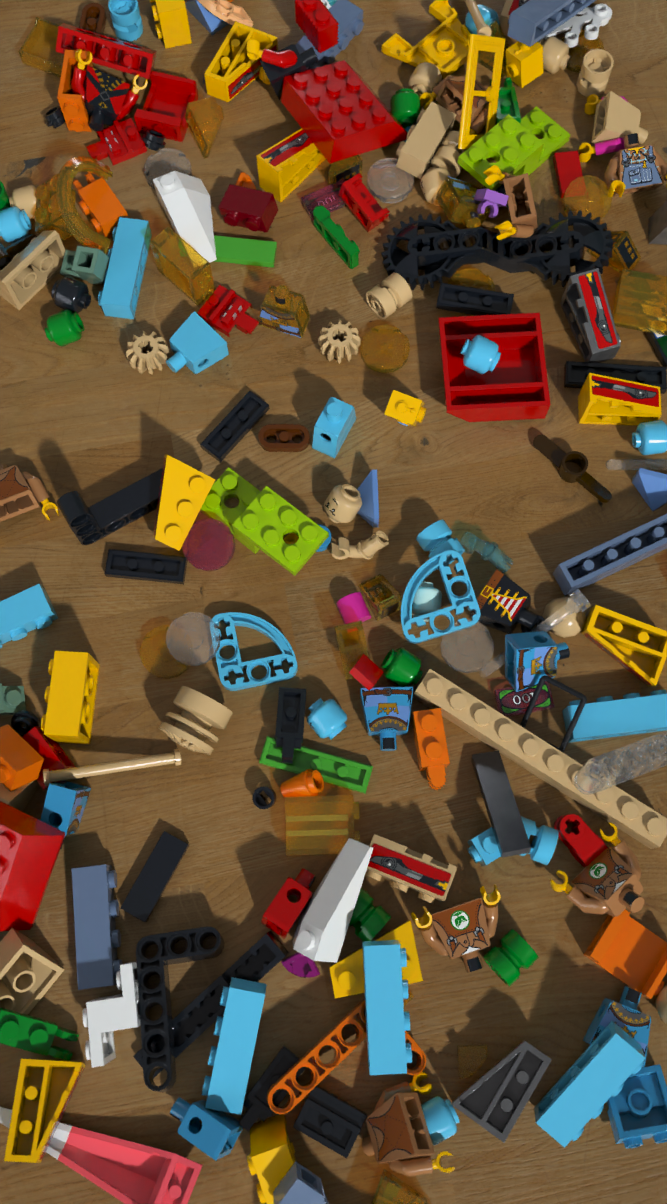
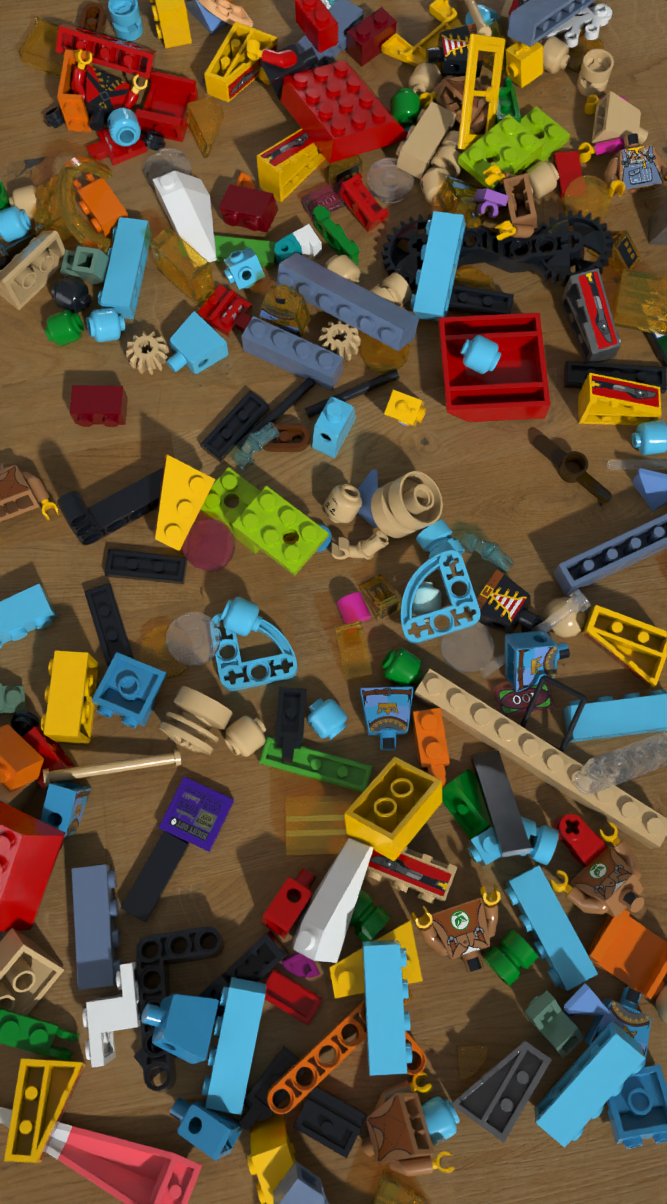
black hinge [252,786,276,809] -> none
orange cone [280,769,324,798] -> none
red tile [349,654,384,691] -> none
none -> dark red brick [70,385,128,427]
none -> black tile [85,583,134,667]
none -> medium azure head [86,308,125,342]
none -> dark azure plate [92,652,167,729]
none -> medium azure head [107,108,141,146]
none -> dark azure torso [141,994,219,1064]
none -> dark purple tile [159,777,235,852]
none -> medium azure head [220,597,263,636]
none -> medium azure brick [224,247,265,290]
none -> tan head [224,716,266,757]
none -> clear light blue piece [232,422,280,471]
none -> black bar [235,378,315,451]
none -> sand blue brick [241,316,343,392]
none -> red tile [264,968,323,1026]
none -> leg [274,224,322,266]
none -> sand blue brick [276,253,419,351]
none -> black bar [305,369,399,418]
none -> tan head [324,255,360,285]
none -> yellow brick [344,756,442,861]
none -> dark red brick [347,7,397,67]
none -> tan wheel [371,471,443,538]
none -> medium azure brick [411,211,466,321]
none -> black torso [426,24,483,78]
none -> green panel [442,769,491,839]
none -> medium azure brick [504,865,598,991]
none -> tan head [523,161,559,199]
none -> sand green brick [524,990,584,1059]
none -> medium blue slope [564,983,612,1016]

